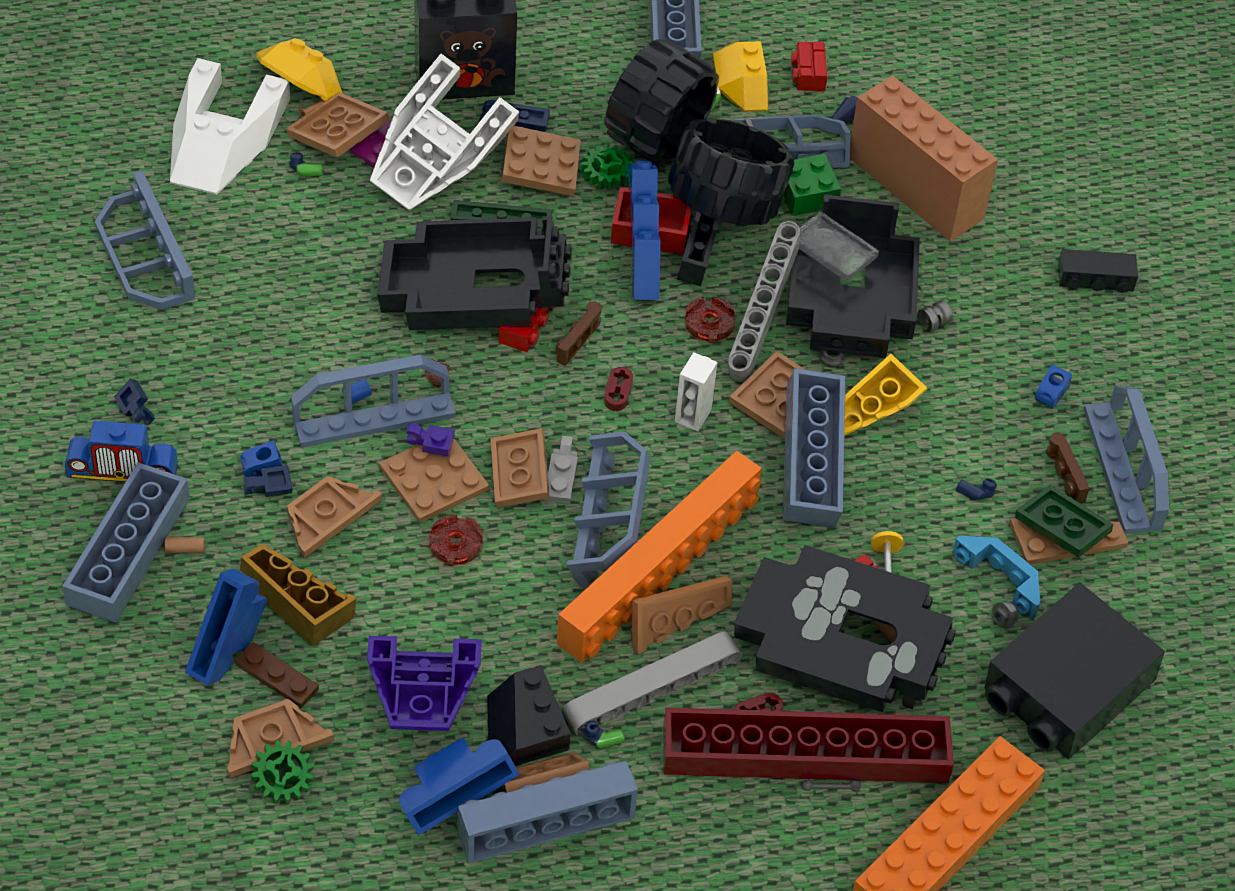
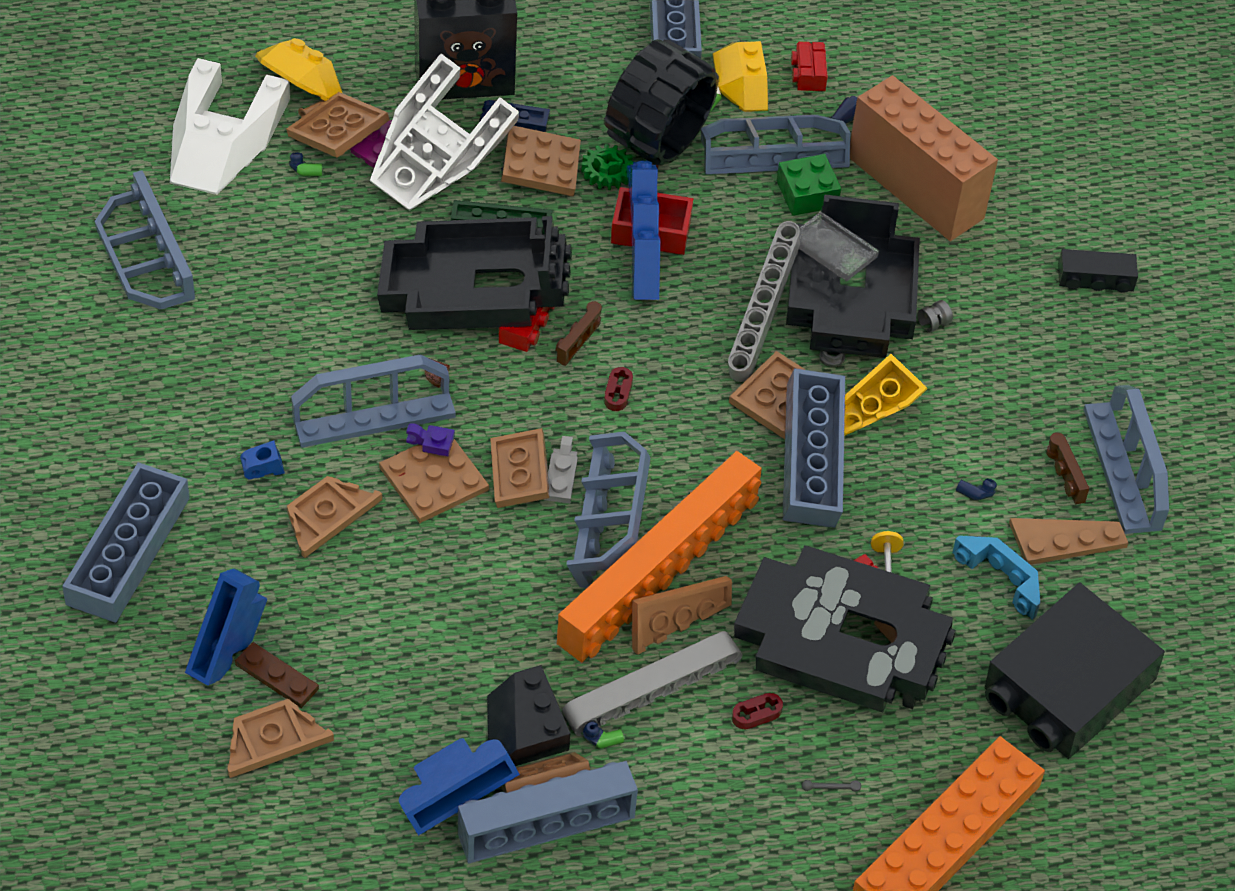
brick [65,421,178,482] -> none
dark blue plate [114,378,155,425] -> none
medium nougat axle [165,537,205,554] -> none
pearl gold wedge [240,544,357,646] -> none
dark blue plate [243,465,293,497] -> none
green gear [250,740,314,804] -> none
blue hinge [342,379,372,404] -> none
dark purple wedge [367,636,482,731] -> none
clear red plate [429,514,483,566] -> none
dark red brick [663,707,954,783] -> none
black wheel [668,117,794,226] -> none
white brick [675,352,717,431] -> none
black brick [677,212,720,286] -> none
clear red plate [684,297,736,343] -> none
flat silver plate [992,601,1018,629] -> none
dark green plate [1015,485,1113,558] -> none
blue leg [1035,364,1072,409] -> none

